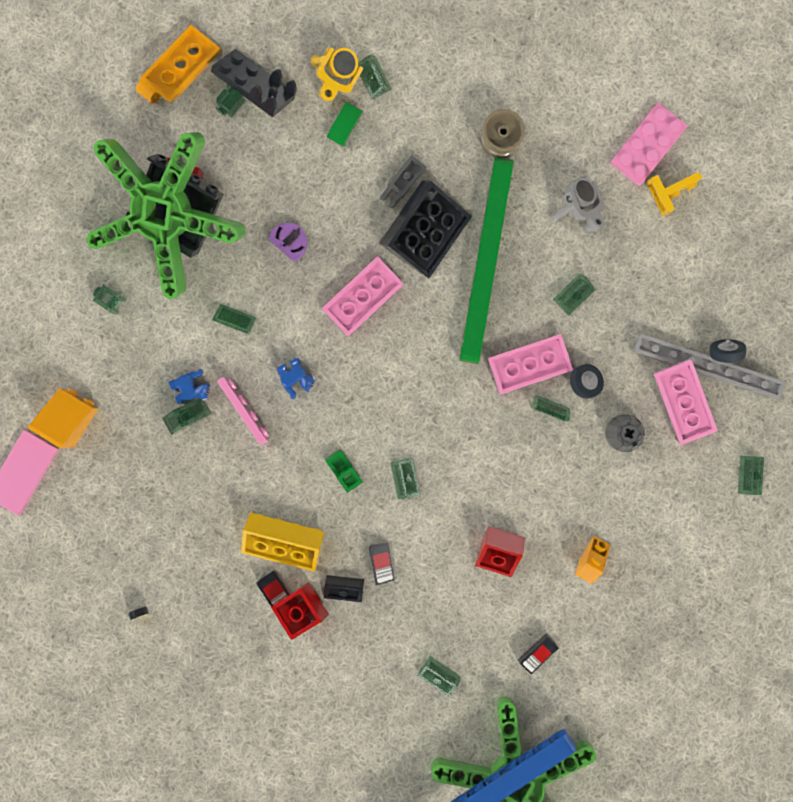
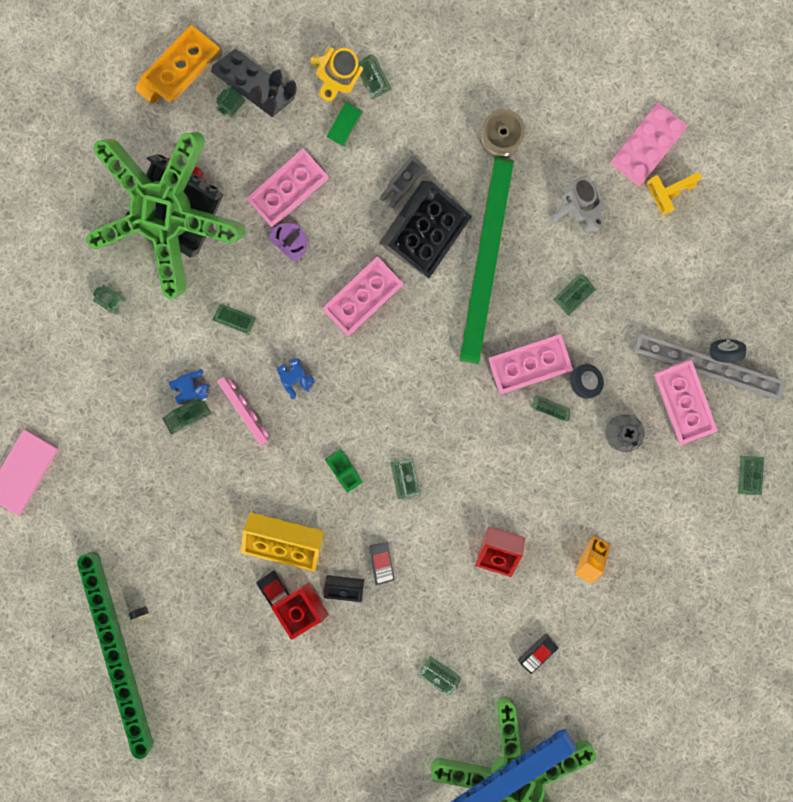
light orange slope [27,387,99,449] -> none
none -> green beam [77,552,153,759]
none -> bright pink plate [246,148,329,228]

